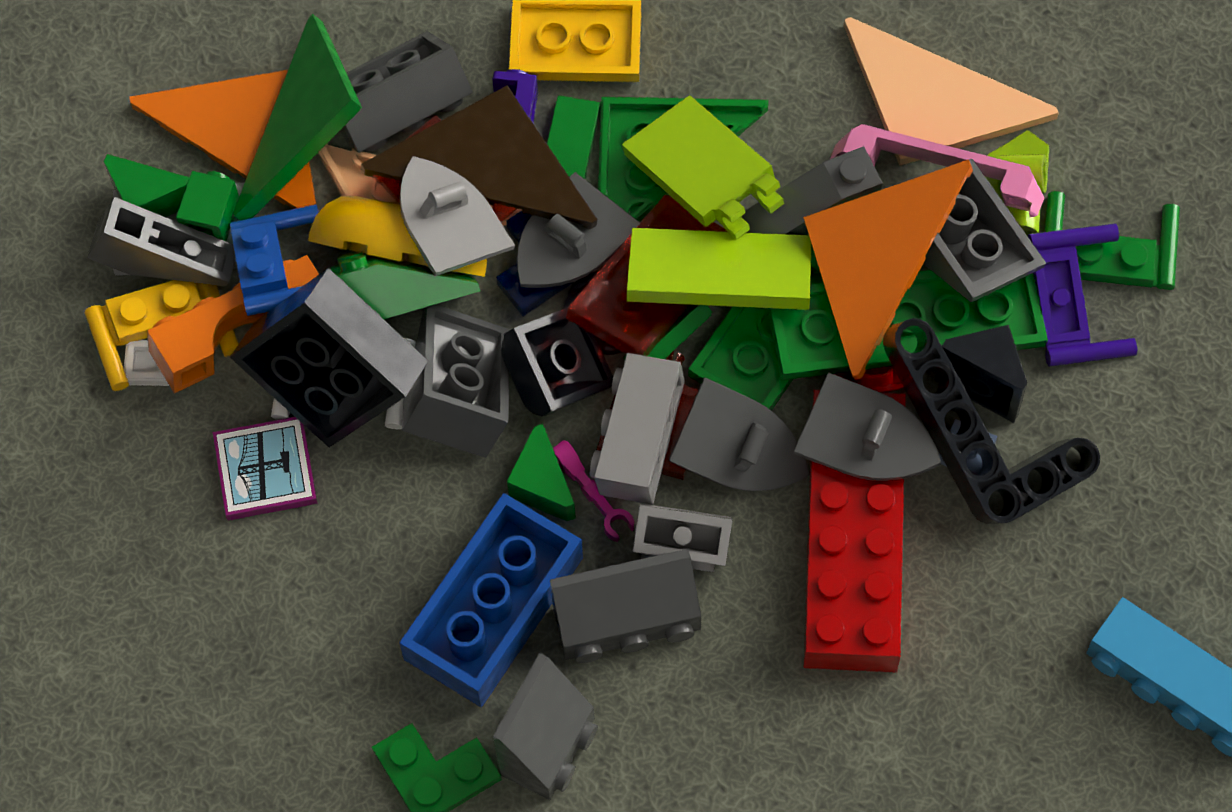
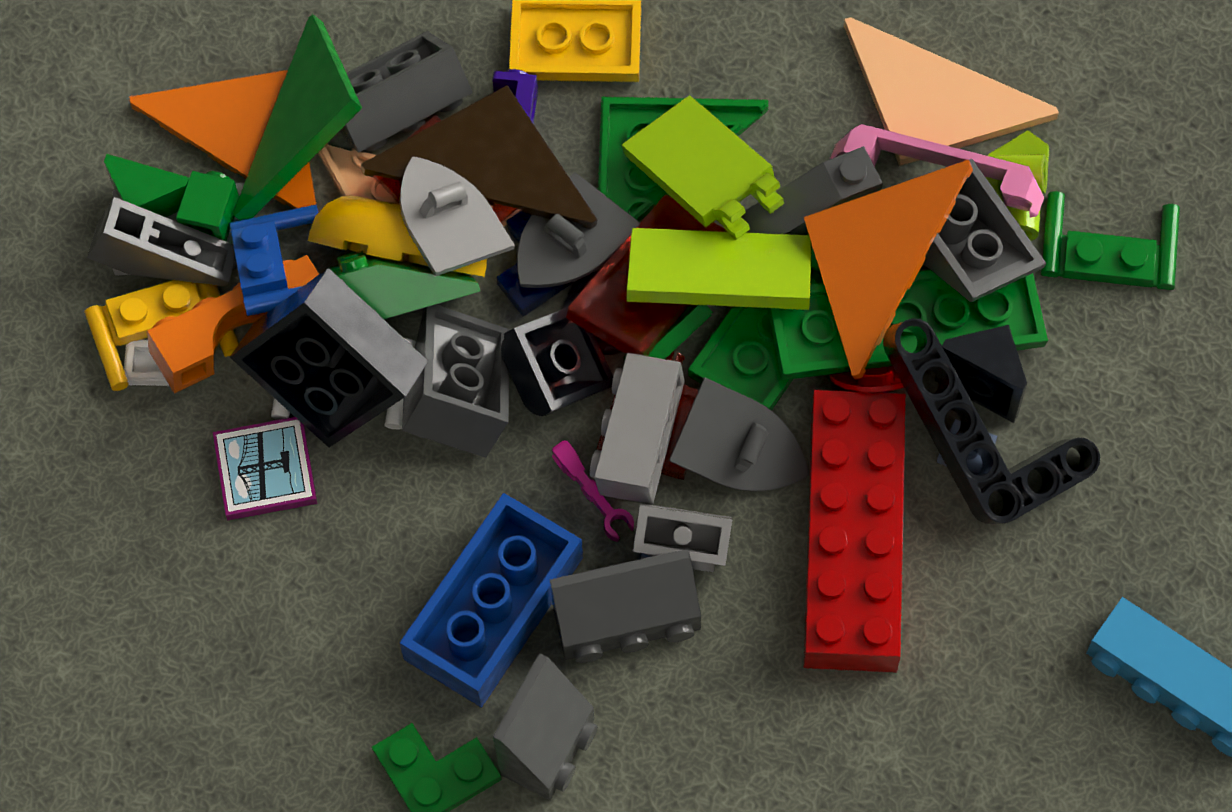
green slope [507,424,576,521] -> none
green tile [547,95,601,179] -> none
dark grey shield [794,373,941,481] -> none
dark purple plate [1027,224,1137,367] -> none

